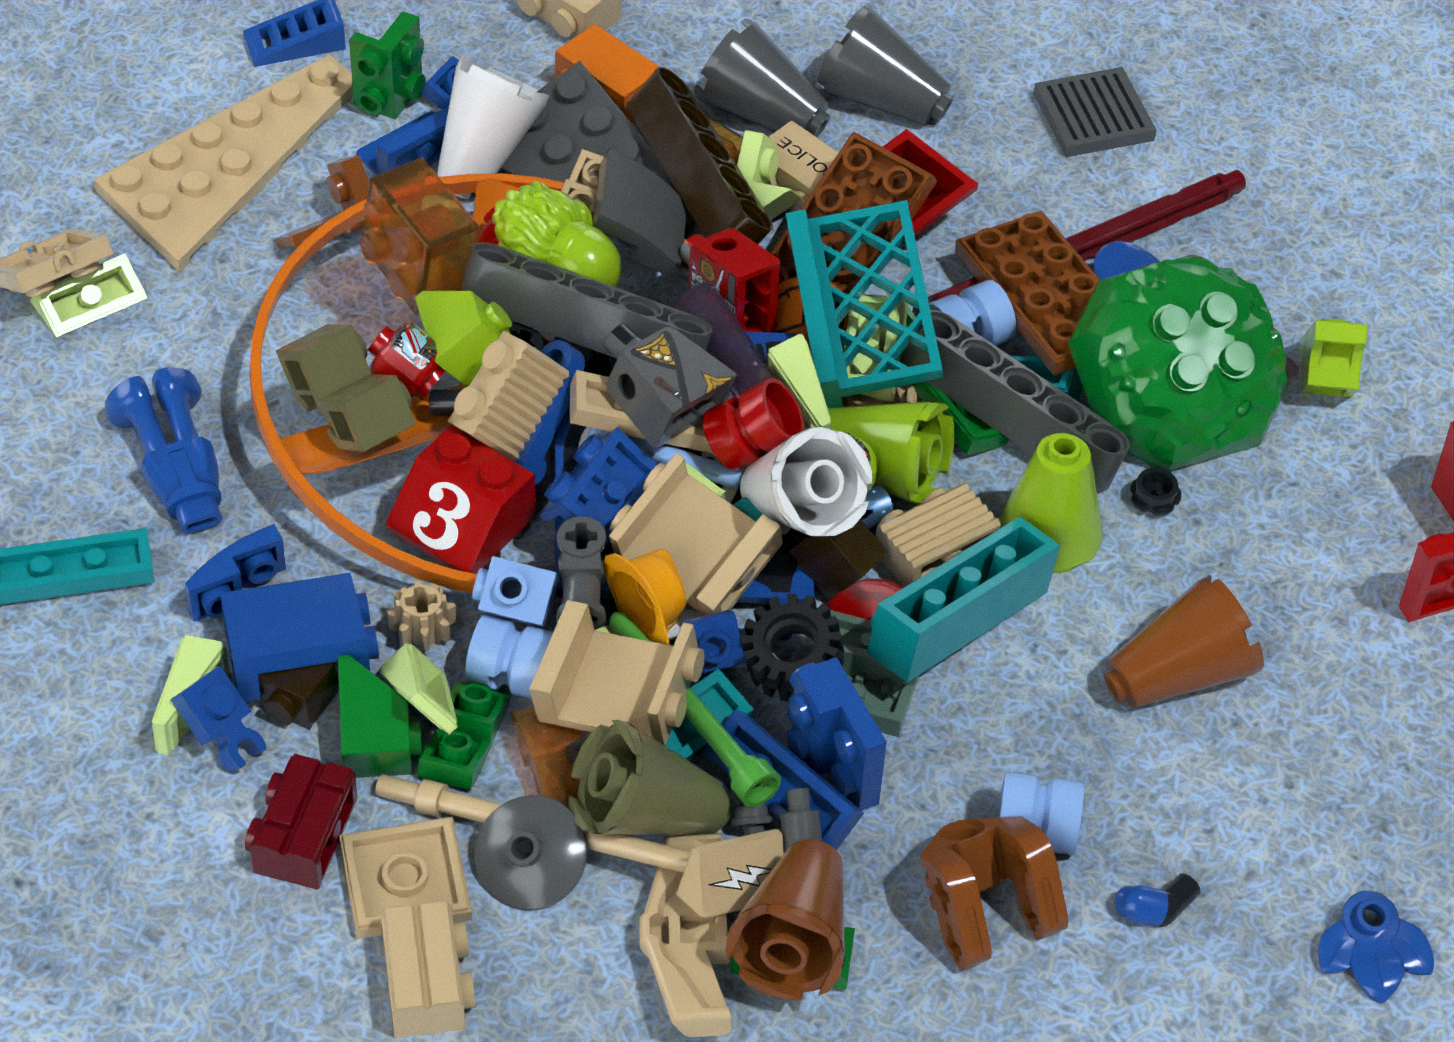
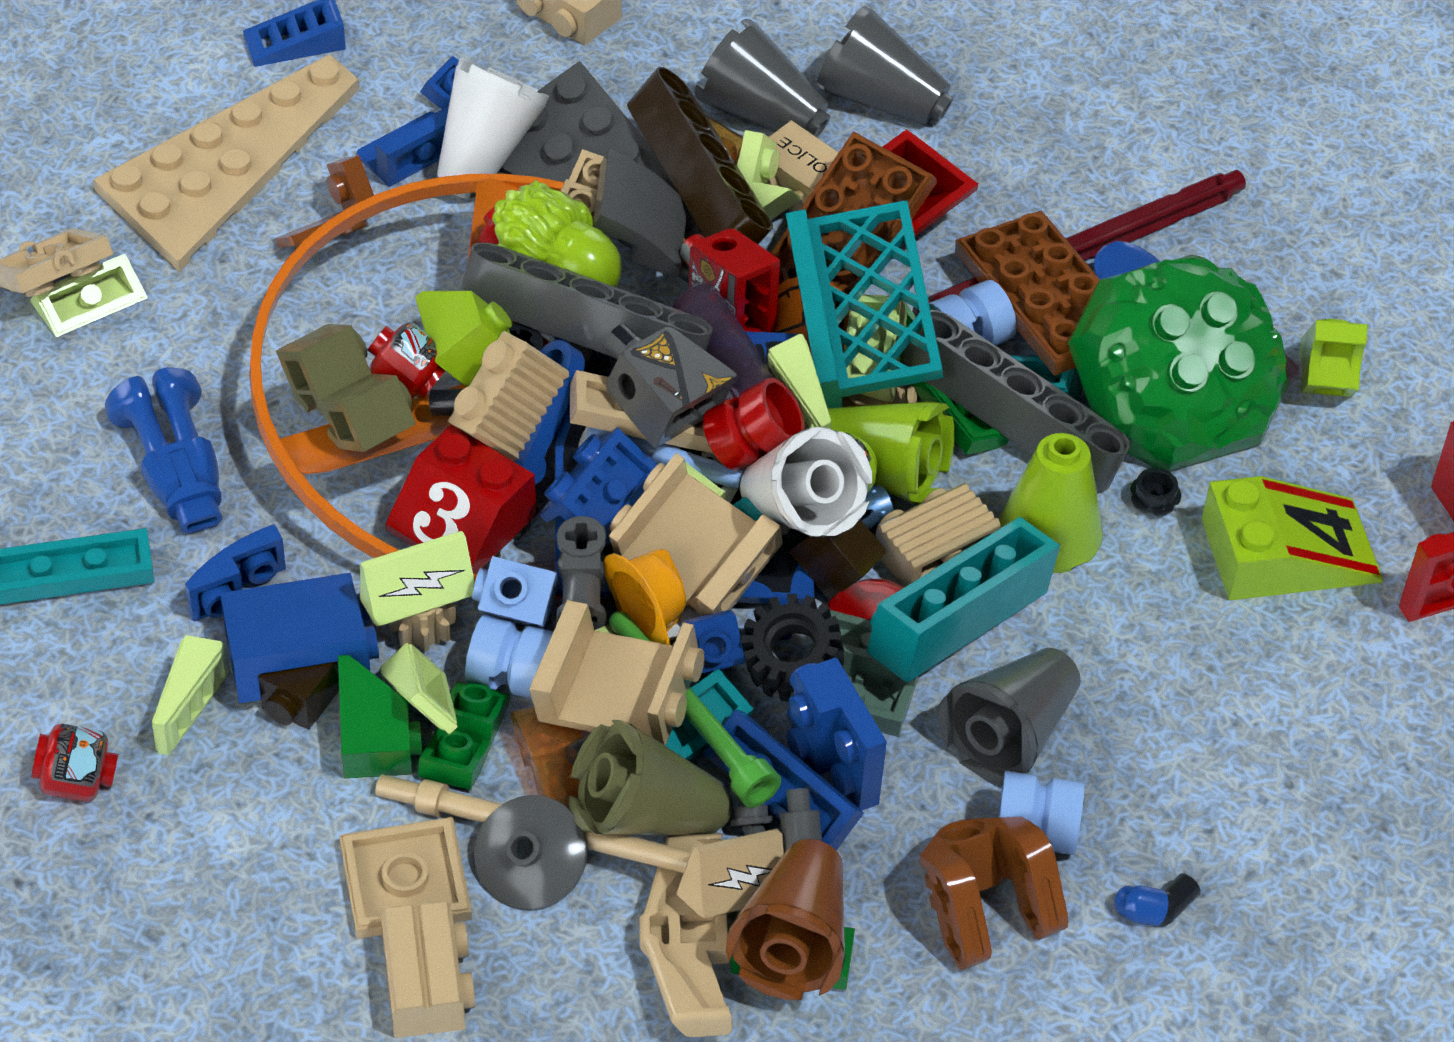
blue plate [170,665,267,773] -> none
dark red brick [245,754,358,890] -> none
green bracket [349,11,426,120] -> none
clear orange brick [360,157,479,316] -> none
orange brick [555,24,660,123] -> none
dark grey tile [1033,67,1156,158] -> none
dark orange cone [1104,575,1264,708] -> none
blue plate [1318,891,1434,1003] -> none
none -> head [31,724,119,802]
none -> yellowish green slope [360,531,475,626]
none -> dark grey cone [938,648,1081,785]
none -> lime slope [1201,476,1383,601]

